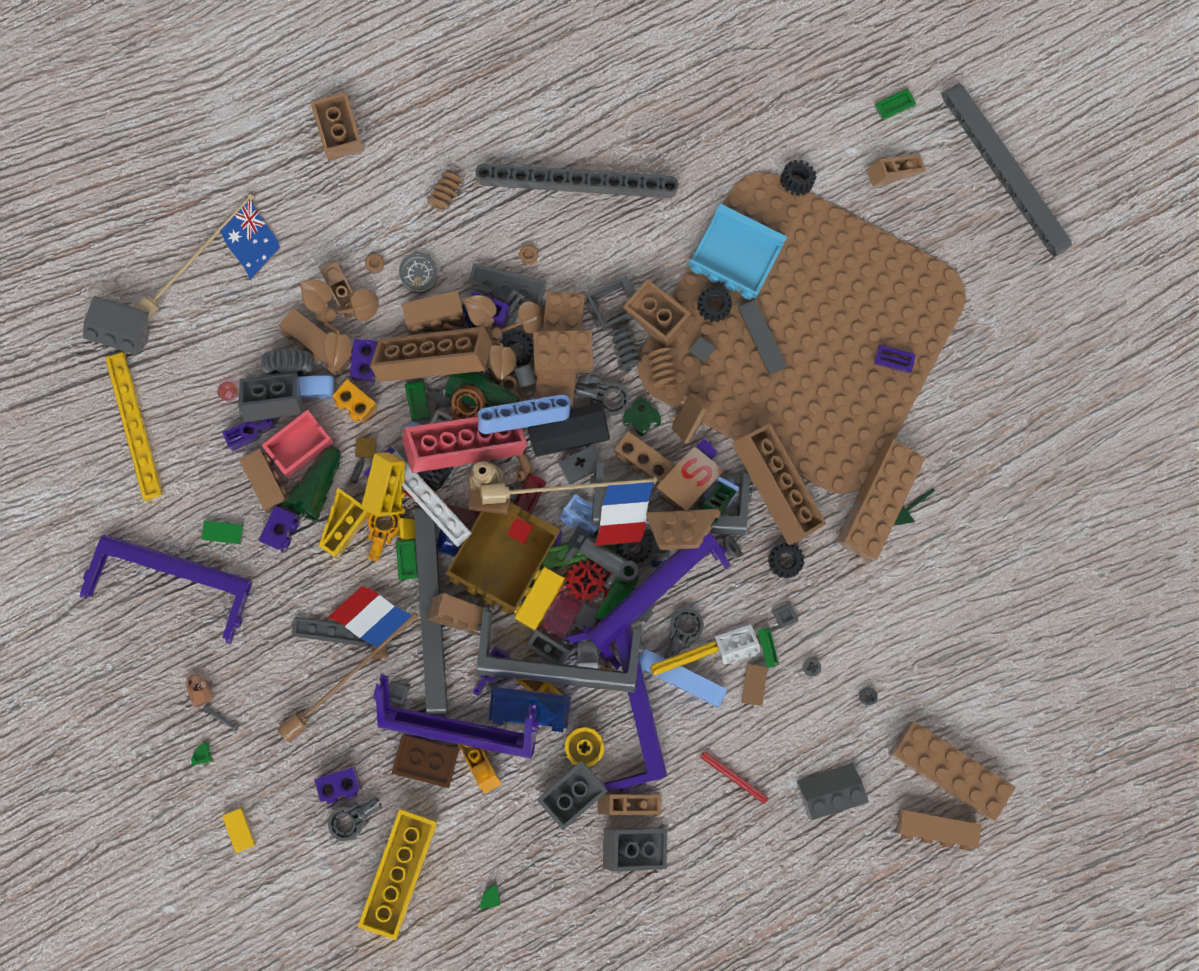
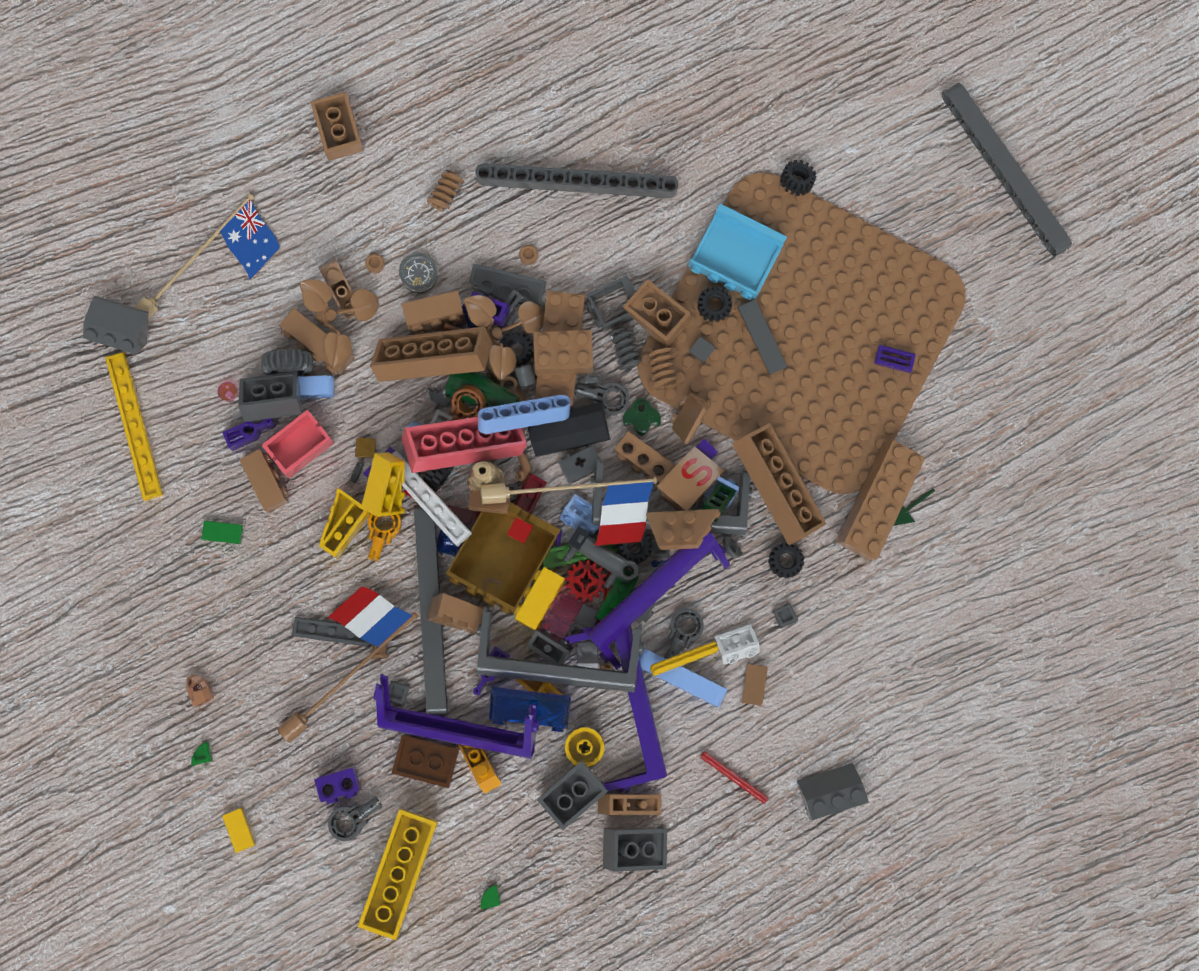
dark purple piece [80,534,252,644] -> none
dark grey hinge [203,705,239,731] -> none
dark purple brick [258,506,300,552] -> none
dark green cone [283,446,342,521] -> none
light orange brick [332,379,378,424] -> none
dark purple brick [350,339,378,382] -> none
green tile [396,540,418,580] -> none
yellow slope [399,518,416,540] -> none
green tile [404,381,431,422] -> none
green tile [758,628,779,668] -> none
dark grey bush [803,659,821,677] -> none
dark grey bush [859,688,878,705] -> none
medium nougat slope [866,154,926,187] -> none
green tile [874,88,916,121] -> none
medium nougat brick [889,721,1016,821] -> none
medium nougat brick [896,809,982,851] -> none

